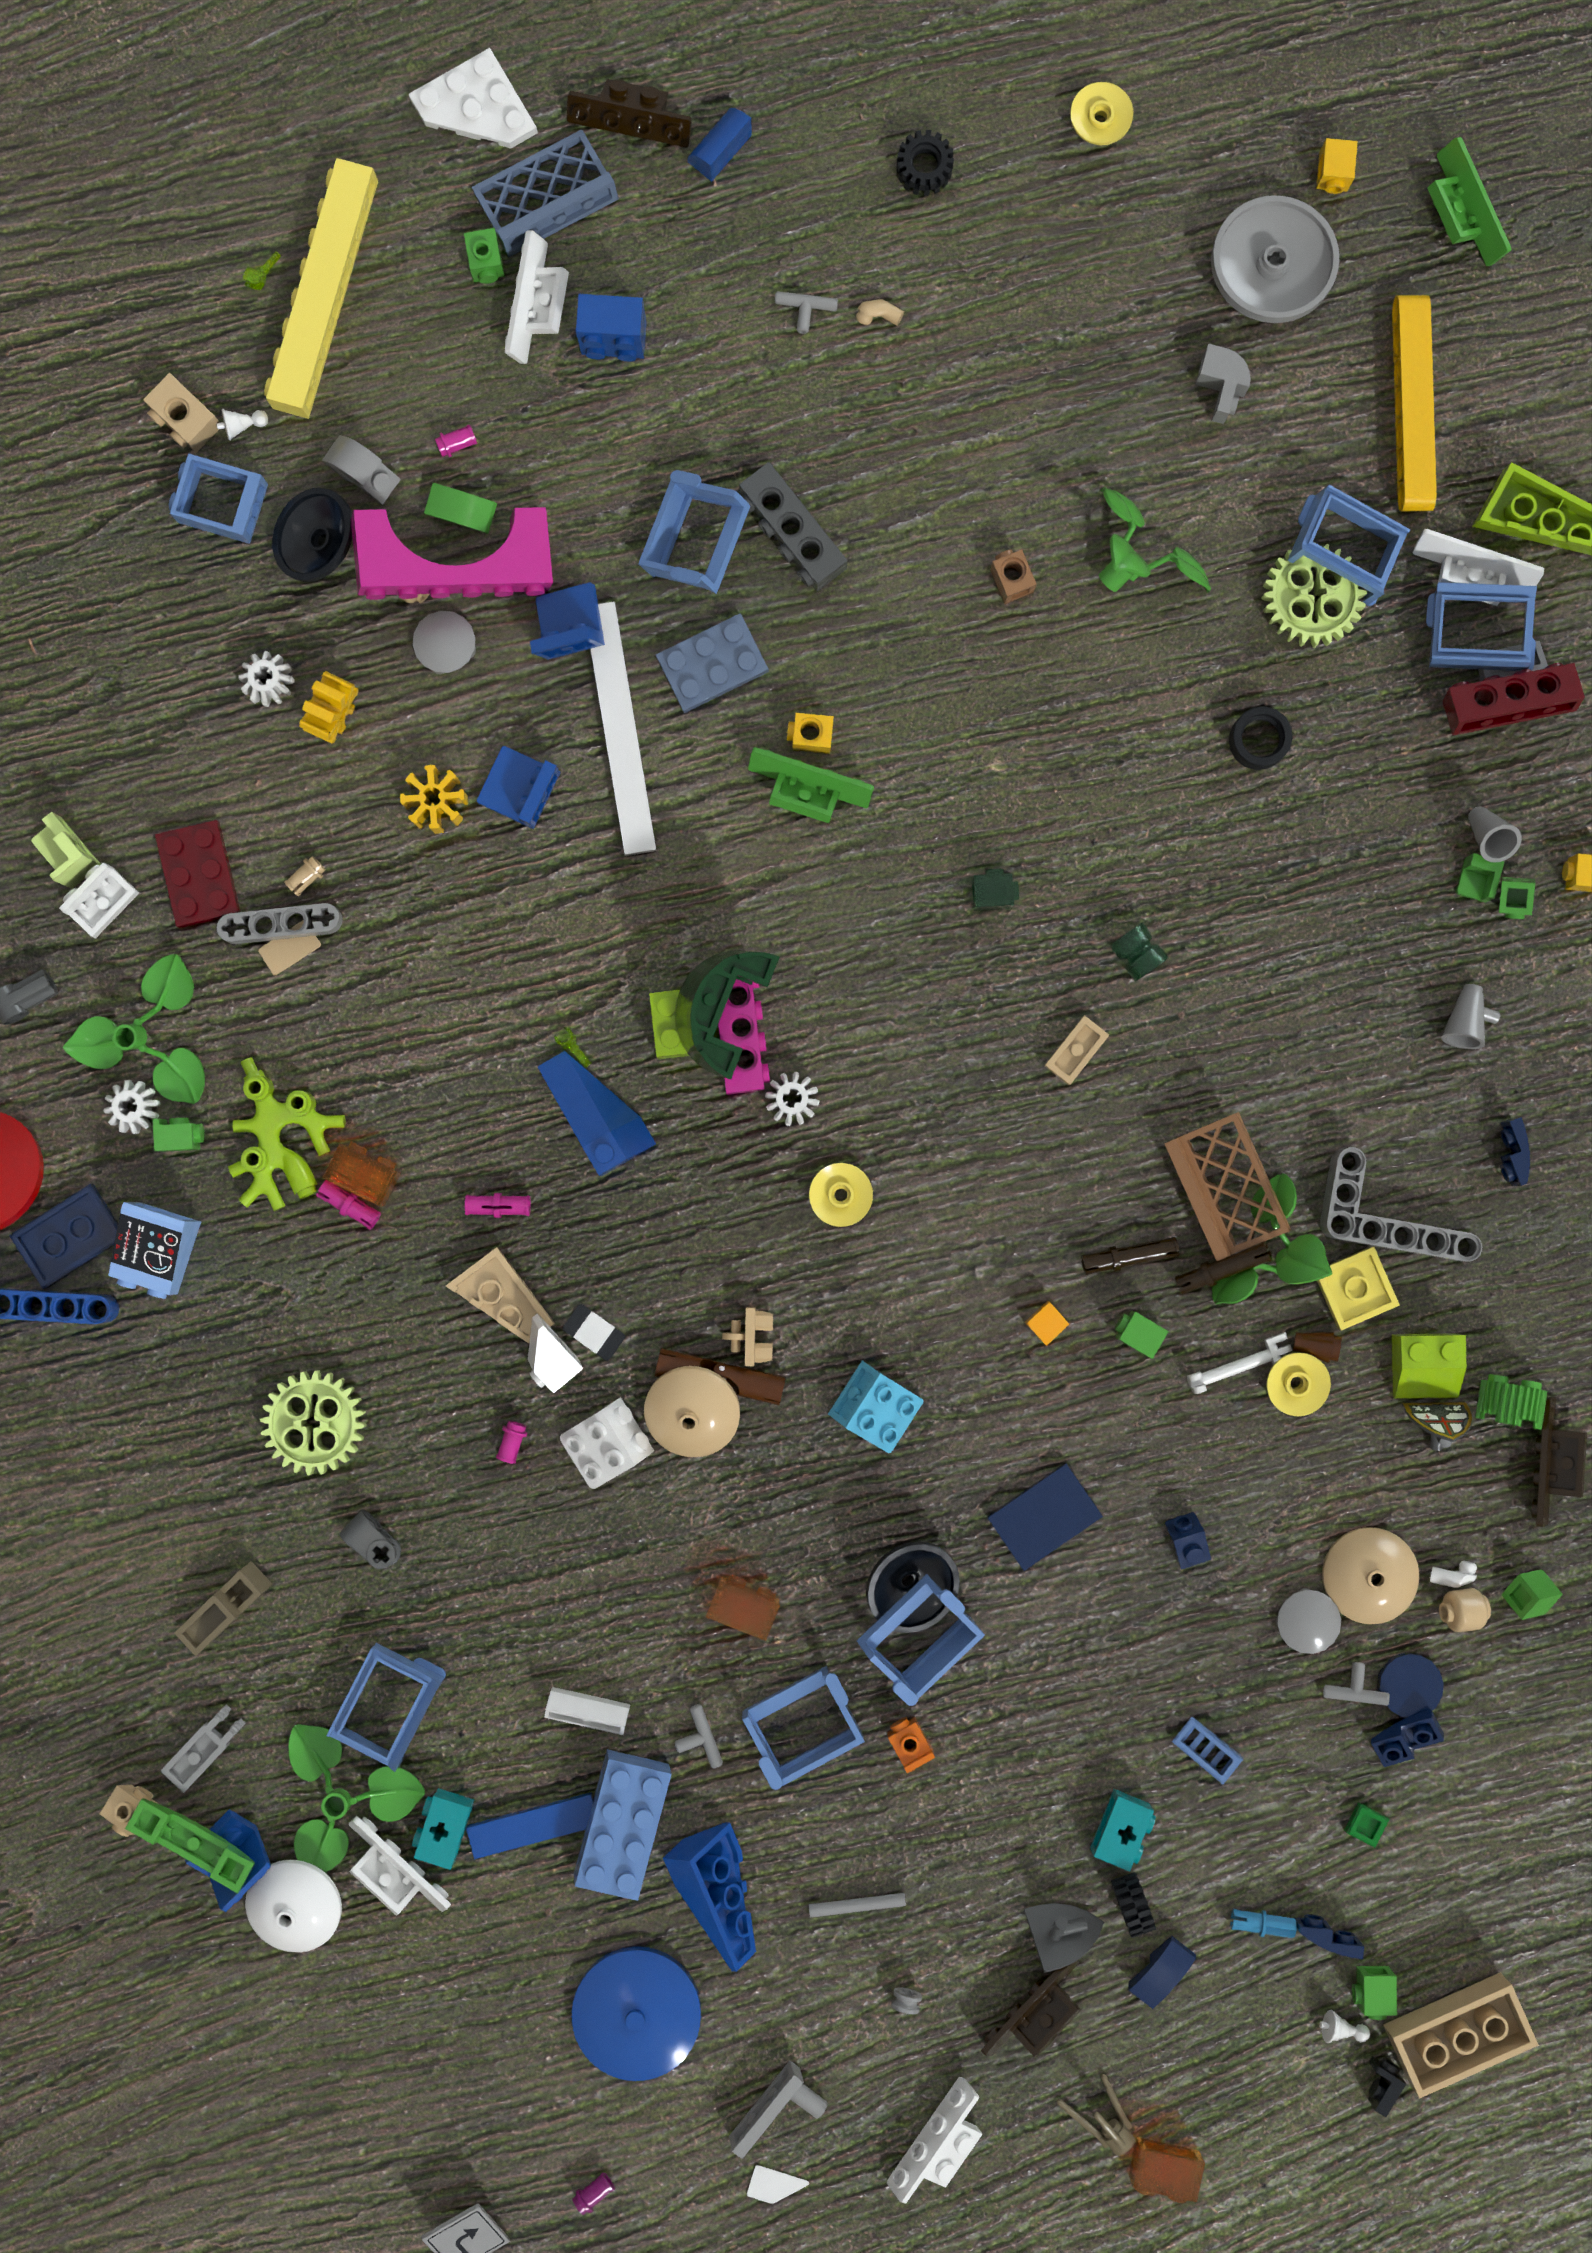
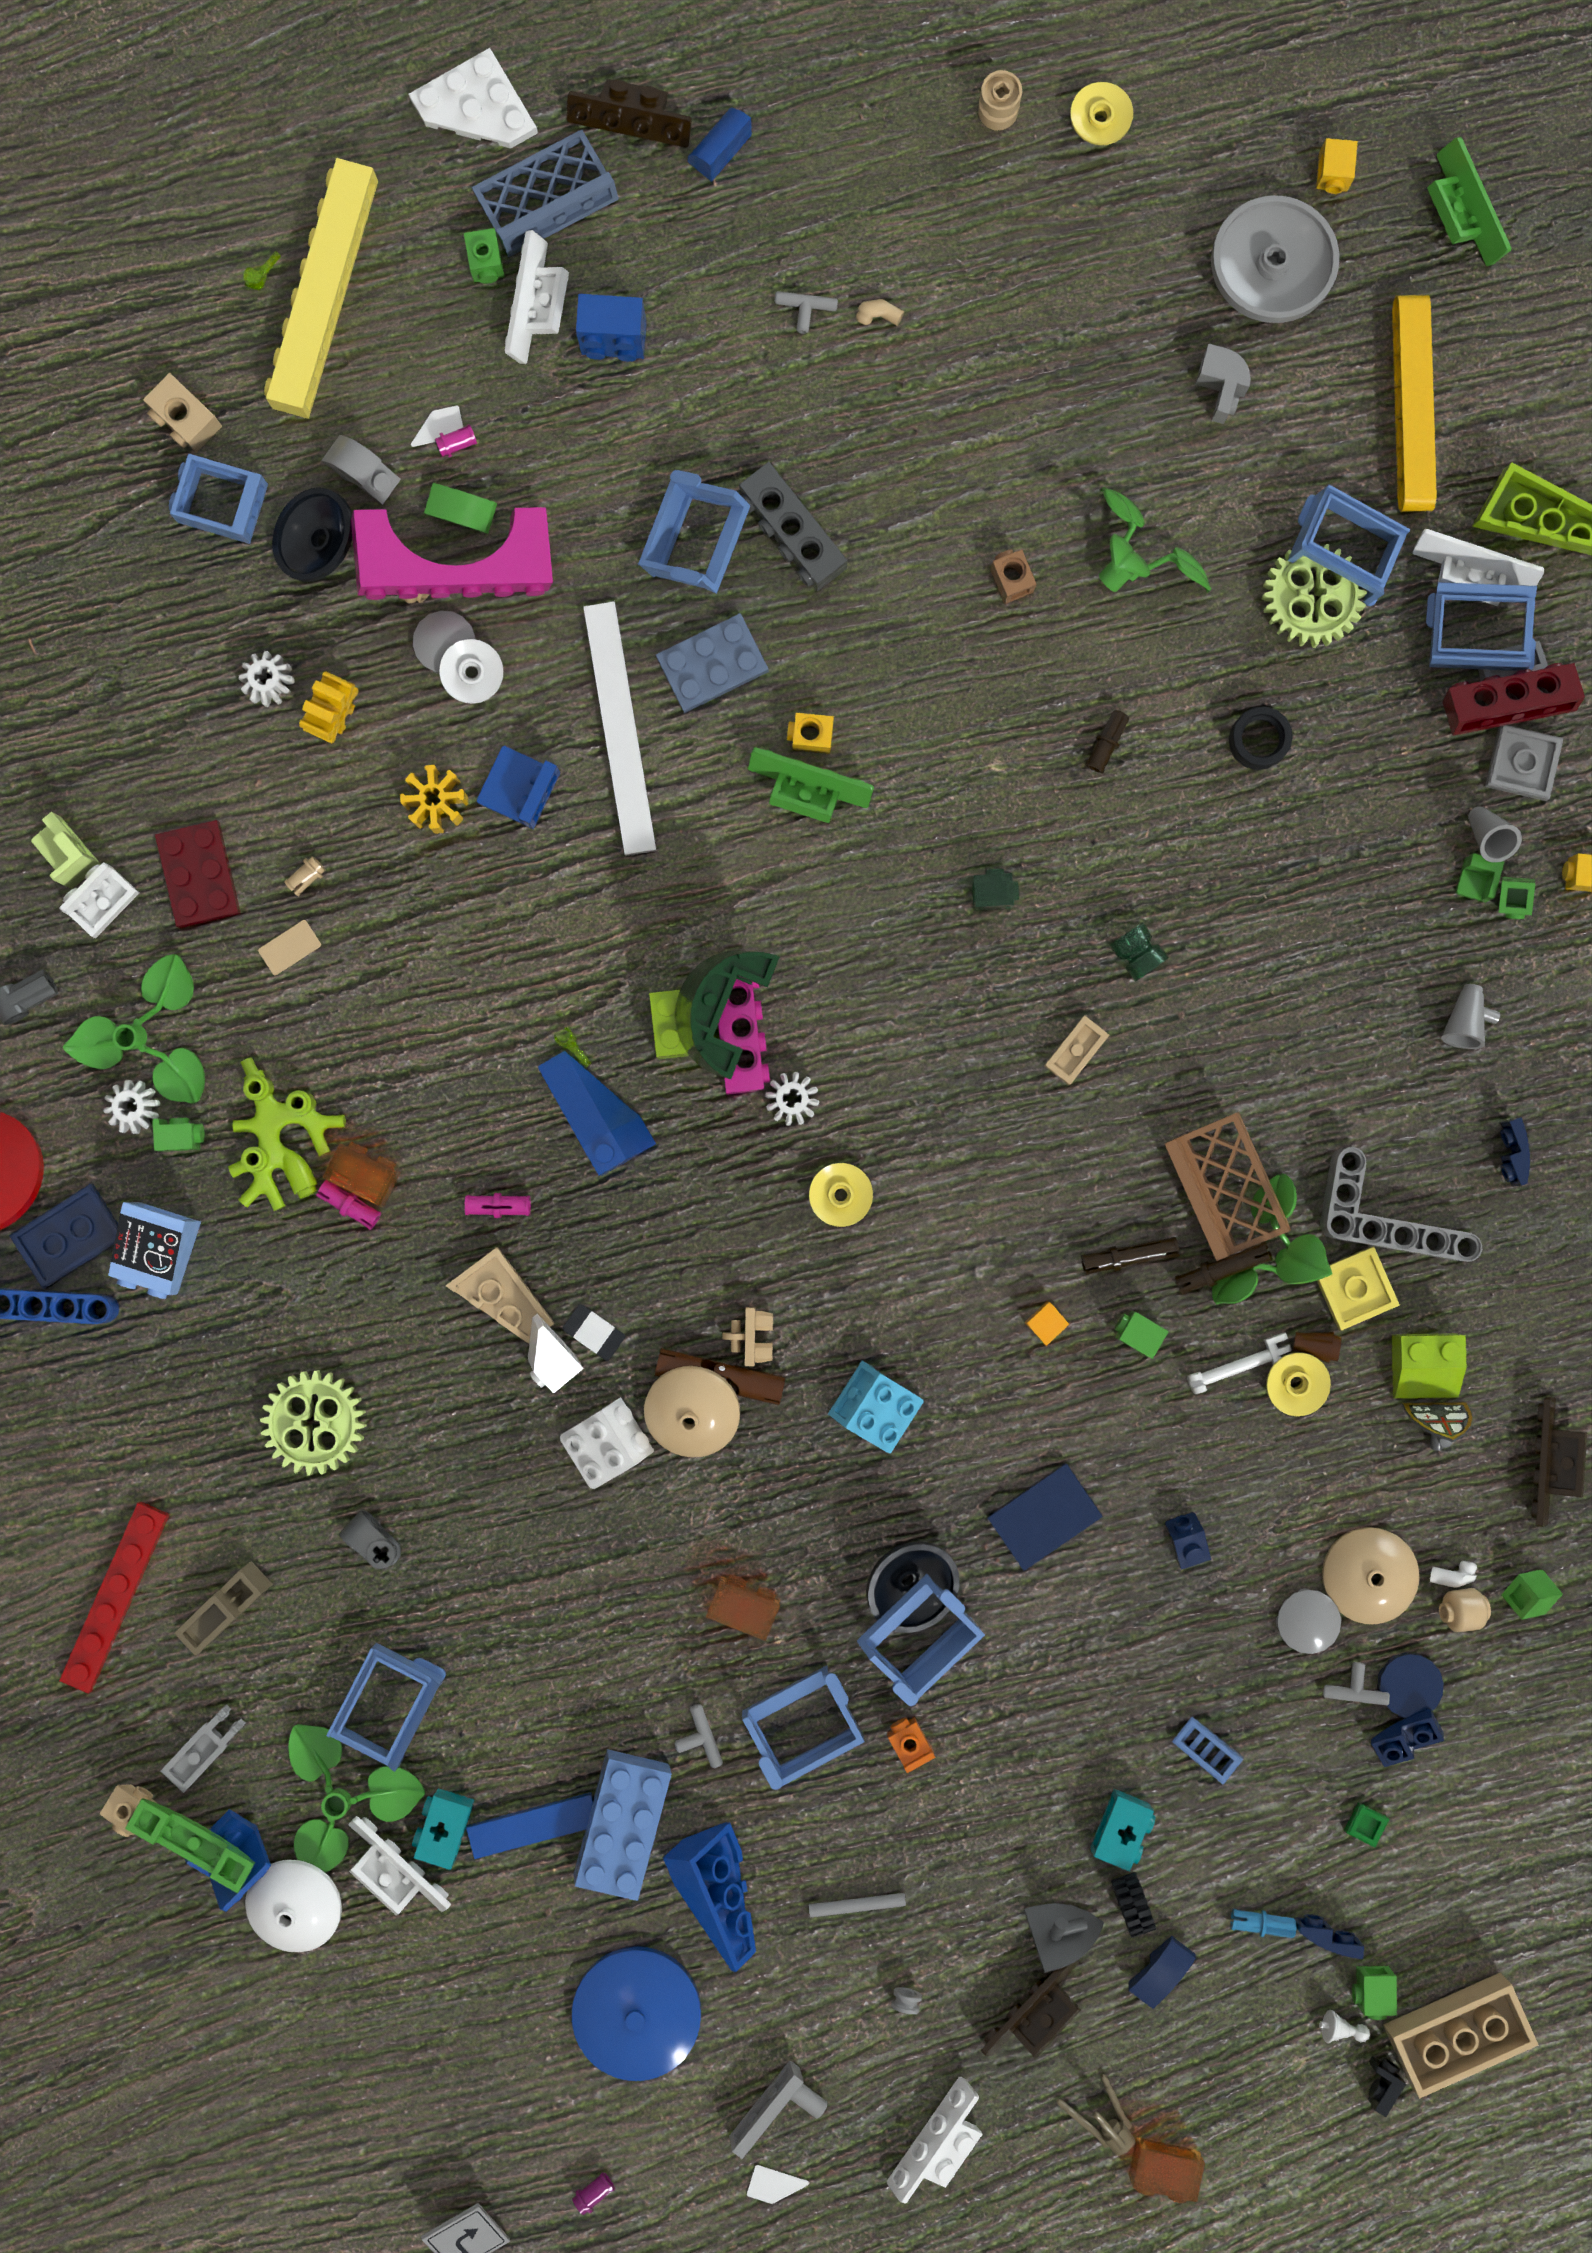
white piece [216,409,268,441] -> none
light grey beam [217,903,343,944] -> none
dark pink pin [496,1421,527,1464] -> none
blue bracket [530,582,605,660] -> none
white piece [545,1687,630,1735] -> none
black tyre [896,130,954,196] -> none
bright green brick [1475,1374,1548,1430] -> none
none -> red plate [59,1502,170,1694]
none -> white sticker [411,406,463,447]
none -> white dish [439,639,503,704]
none -> tan wheel [978,70,1022,130]
none -> dark brown axle [1085,710,1129,774]
none -> light grey tile [1485,725,1564,801]

